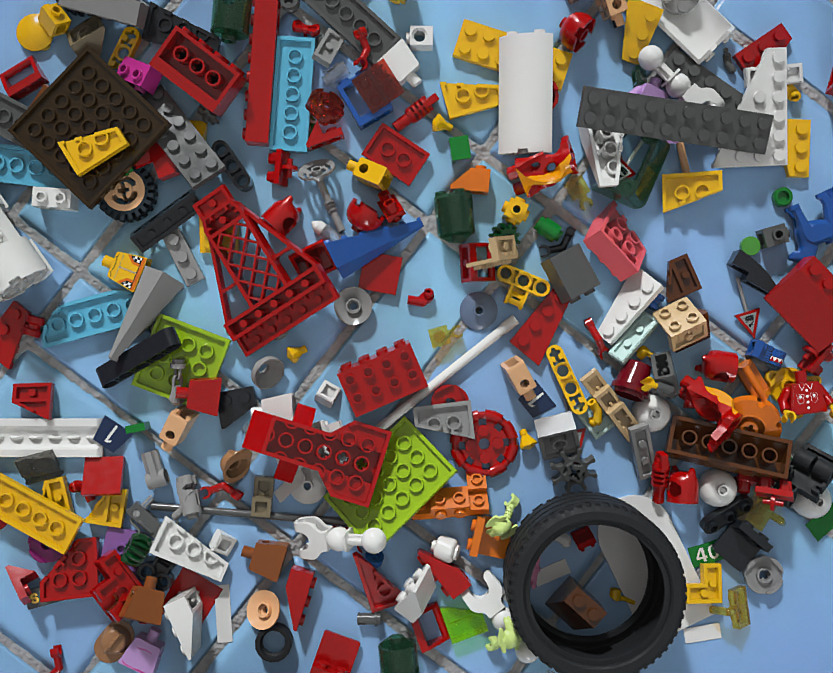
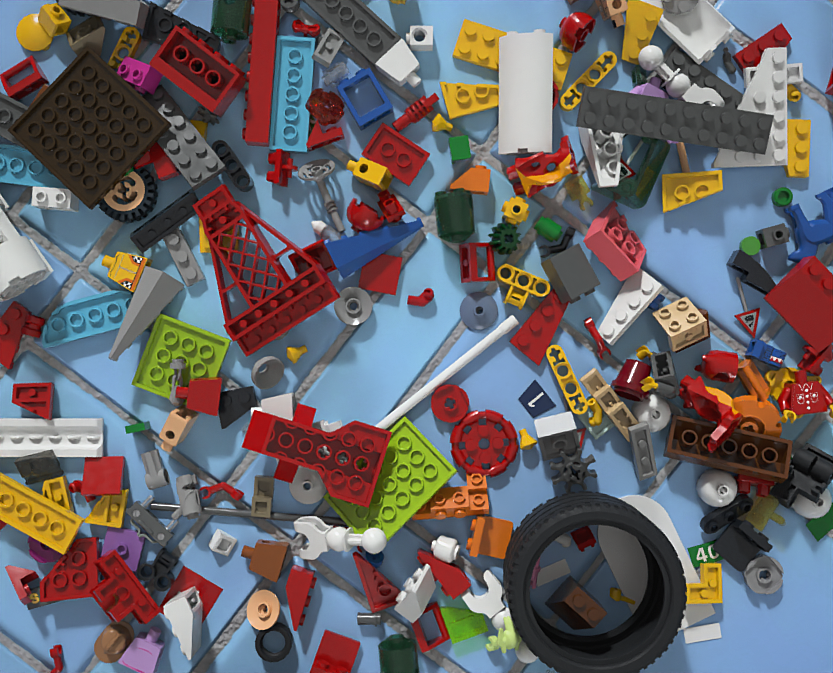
yellow wing [57,127,130,177] -> none
dark blue sticker [93,415,133,453] -> none
black beam [96,326,182,388] -> none
dark orange torso [119,576,165,625] -> none
dark green gear [121,532,152,567] -> none
white wing [148,516,229,582] -> none
white sticker [215,584,233,643] -> none
medium nougat piece [220,449,252,483] -> none
red piece [261,196,302,236] -> none
white sticker [274,468,306,503] -> none
white slope [314,380,341,408] -> none
red brick [337,338,428,417] -> none
clear red hinge [351,58,404,114] -> none
red arm [353,26,371,72] -> none
light grey wing [413,400,475,439] -> none
clear yellow plate [428,325,463,348] -> none
tan bracket [466,235,518,270] -> none
yellowish green piece [485,493,520,540] -> none
light nougat torso [500,355,537,401] -> none
light aqua tile [608,311,659,365] -> none
red hinge [651,450,670,504] -> none
reddish brown wing [666,253,702,303] -> none
red piece [666,465,699,504] -> none
clear yellow plate [709,585,751,629] -> none
red hips [755,477,794,511] -> none
none -> yellow beam [559,51,617,112]

